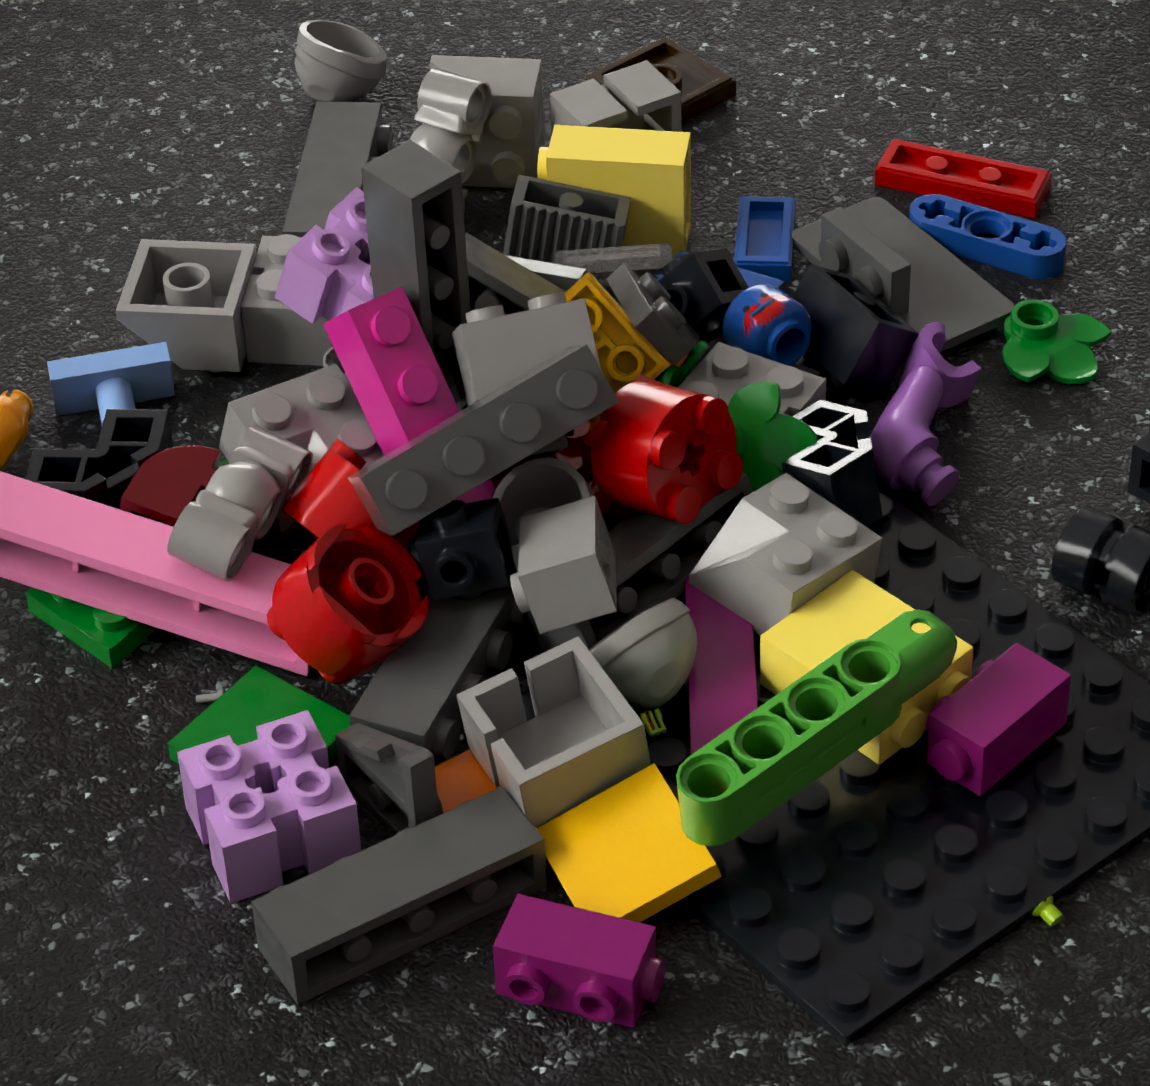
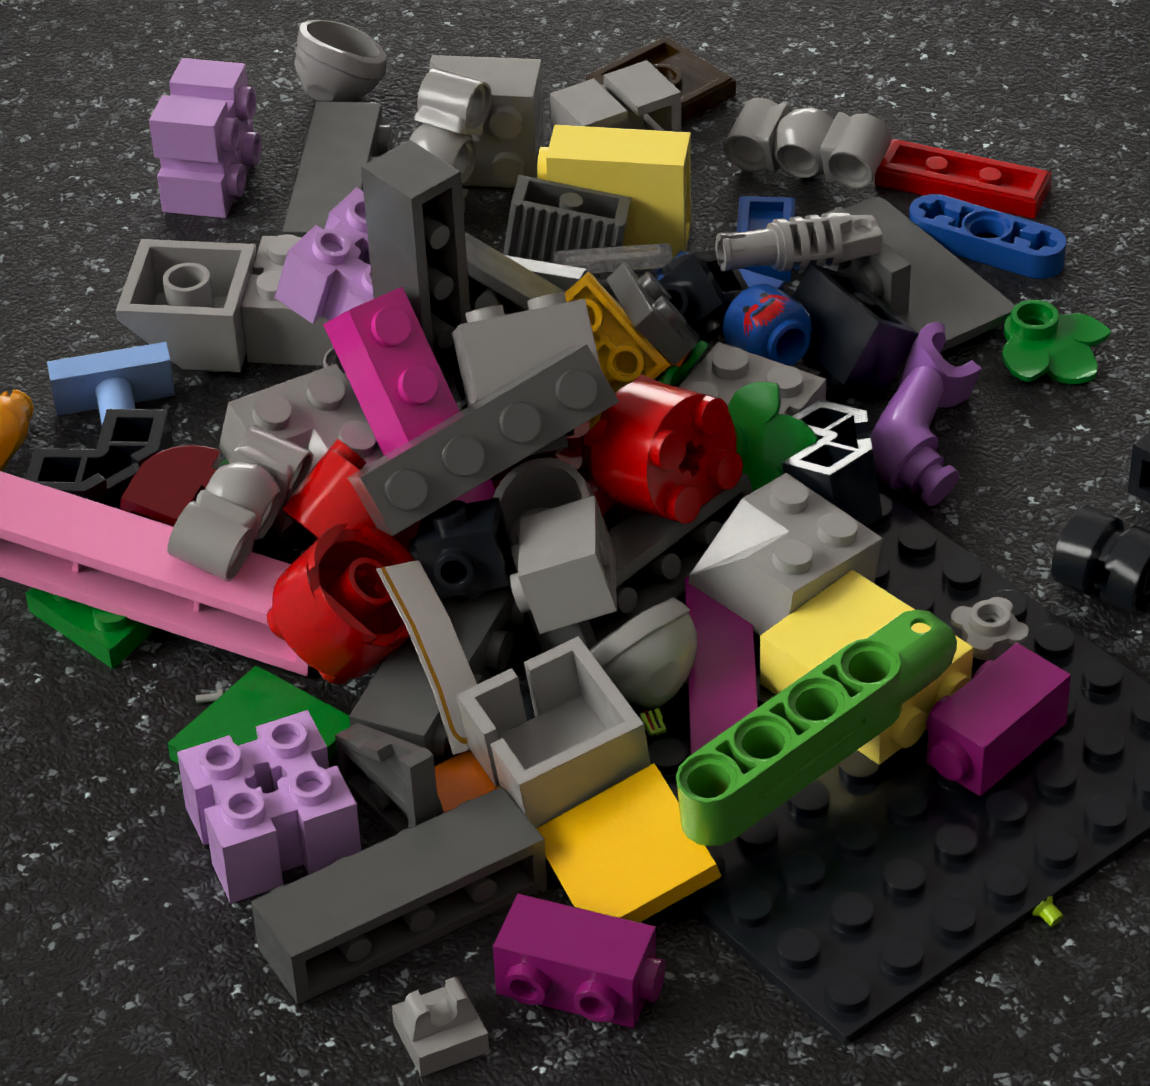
none -> lavender brick [149,58,262,218]
none -> white sticker [376,560,477,755]
none -> light grey tile [392,977,489,1077]
none -> light grey hinge [715,213,883,272]
none -> light grey piece [723,98,892,188]
none -> light grey plate [951,597,1029,661]

